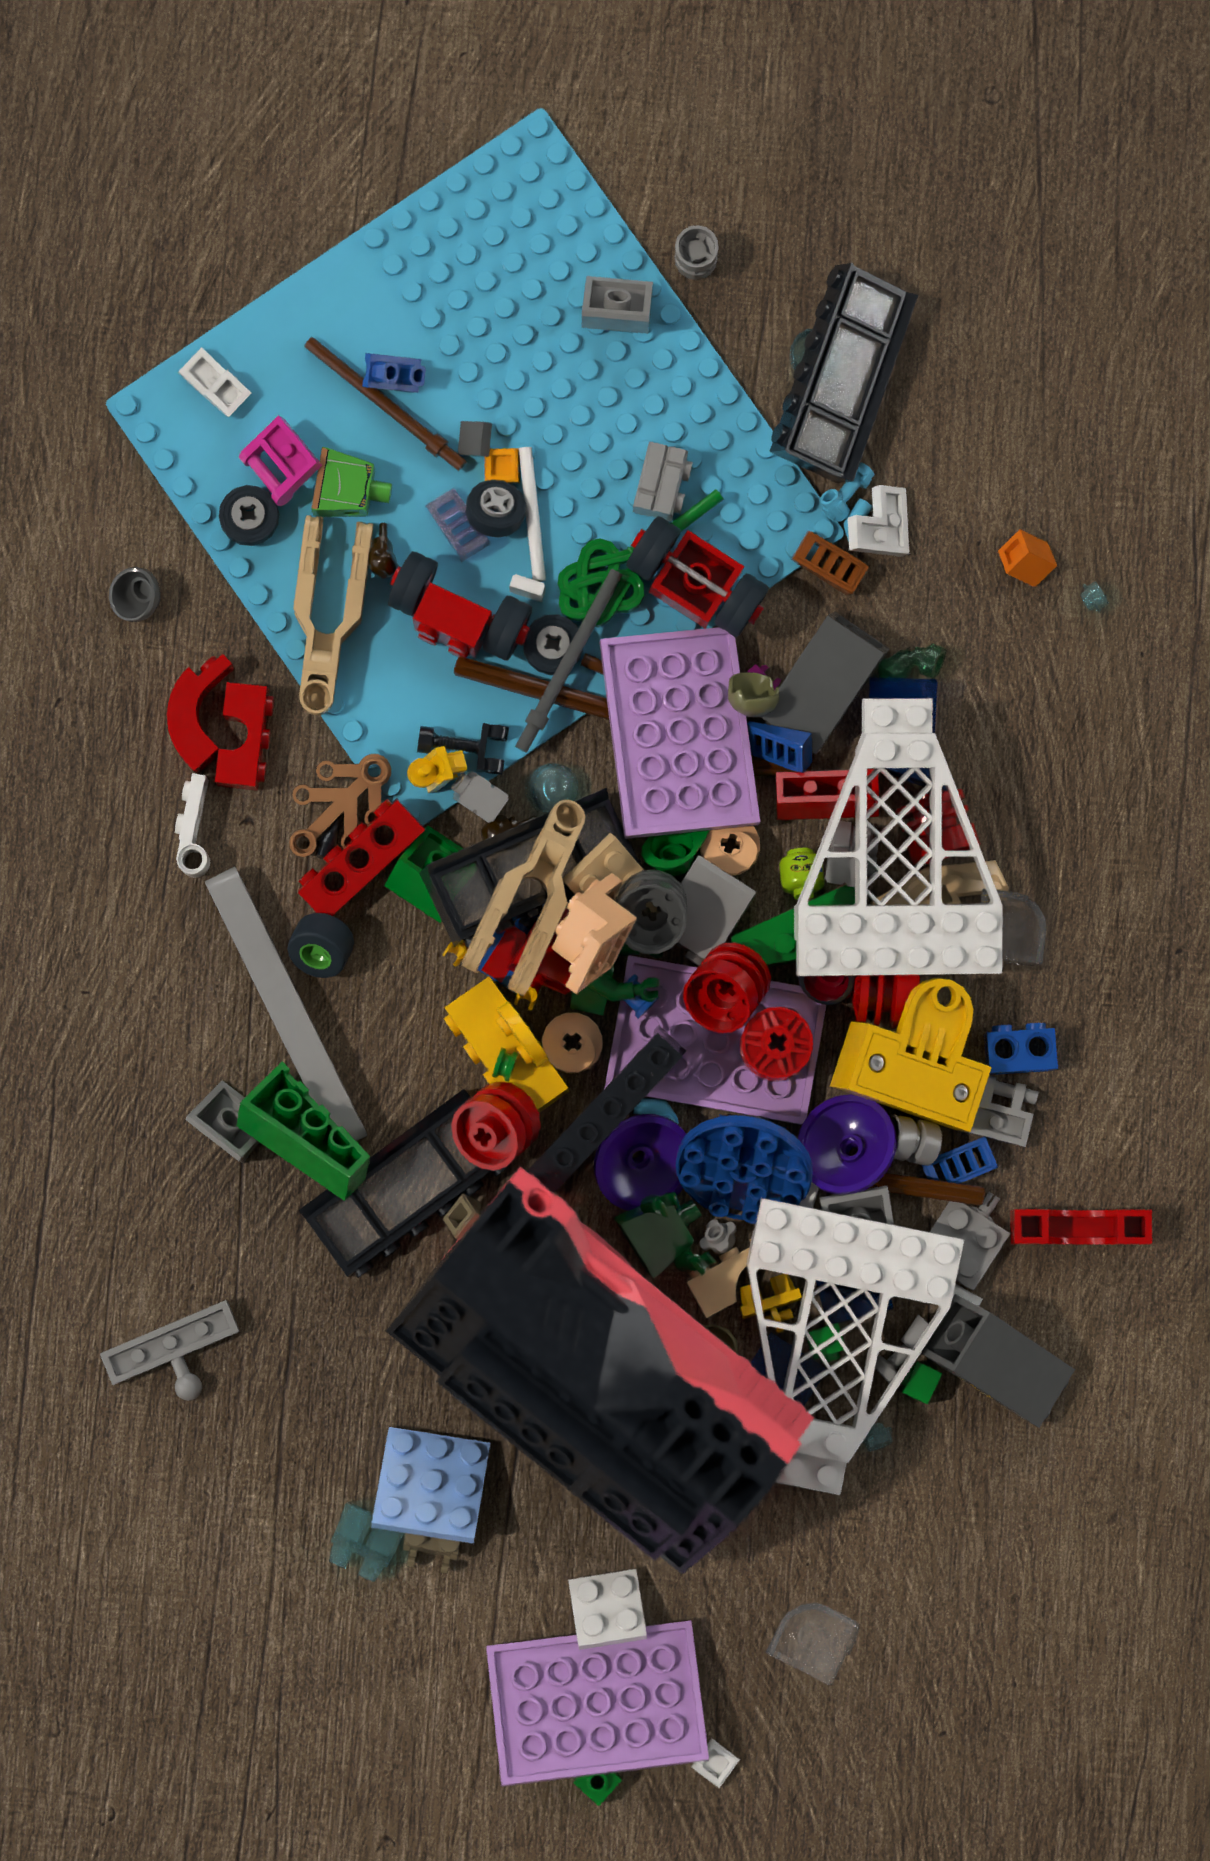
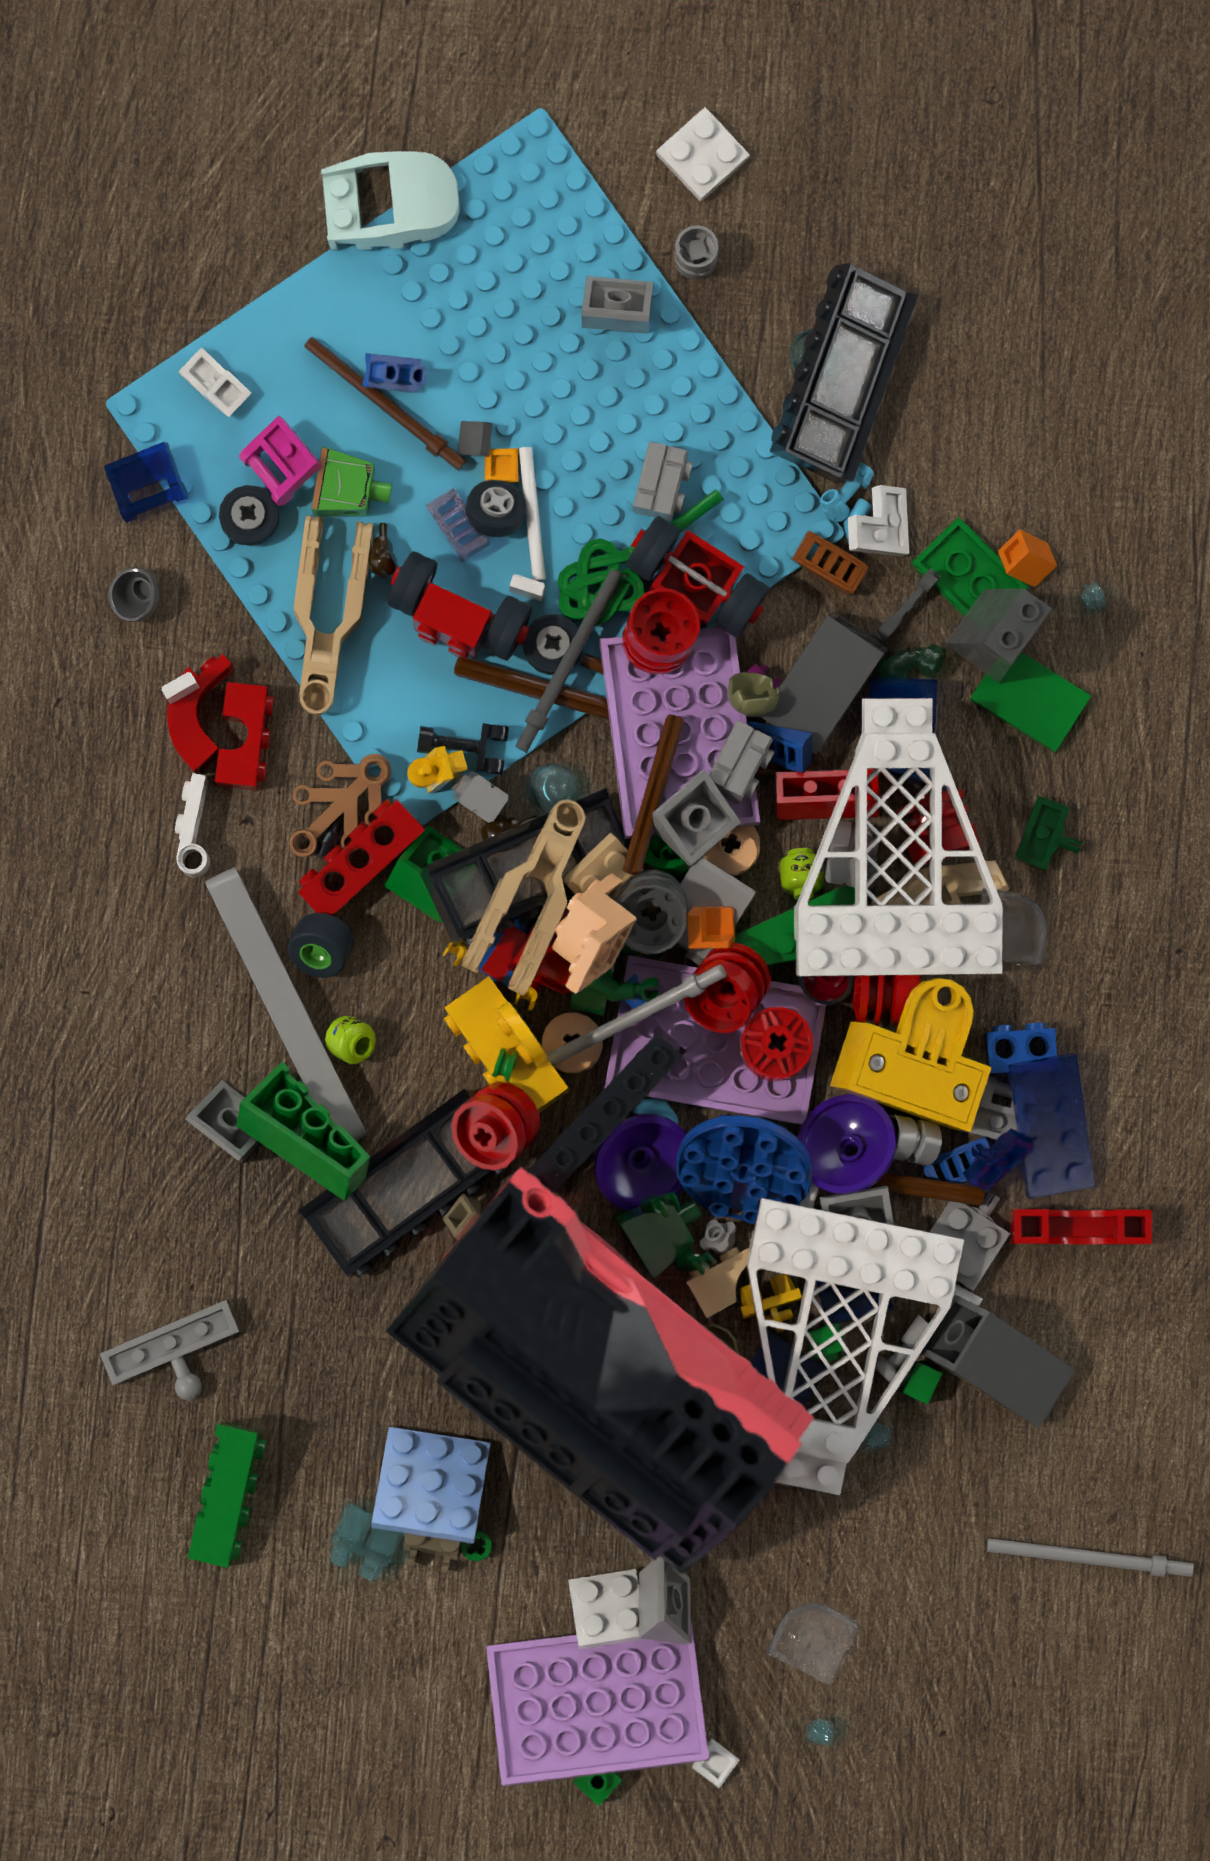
none -> clear blue plate [104,442,188,523]
none -> white tile [161,672,200,704]
none -> green wedge [187,1422,267,1568]
none -> light aqua slope [321,151,460,250]
none -> lime head [325,1016,376,1064]
none -> green bush [461,1530,492,1562]
none -> light grey bar [547,965,727,1066]
none -> red wheel [622,588,700,675]
none -> reddish brown axle [623,714,684,876]
none -> light grey slope [639,1557,691,1645]
none -> light grey slope [652,770,741,866]
none -> white plate [656,107,750,202]
none -> orange panel [687,906,736,949]
none -> light grey brick [709,721,775,804]
none -> clear light blue plate [804,1719,838,1746]
none -> dark grey piece [874,568,941,643]
none -> green tile [910,516,1029,618]
none -> dark grey slope [945,588,1052,683]
none -> clear blue plate [963,1128,1036,1191]
none -> green tile [969,653,1091,754]
none -> light grey bar [986,1538,1194,1577]
none -> clear blue plate [1008,1052,1095,1199]
none -> dark green plate [1013,795,1082,872]

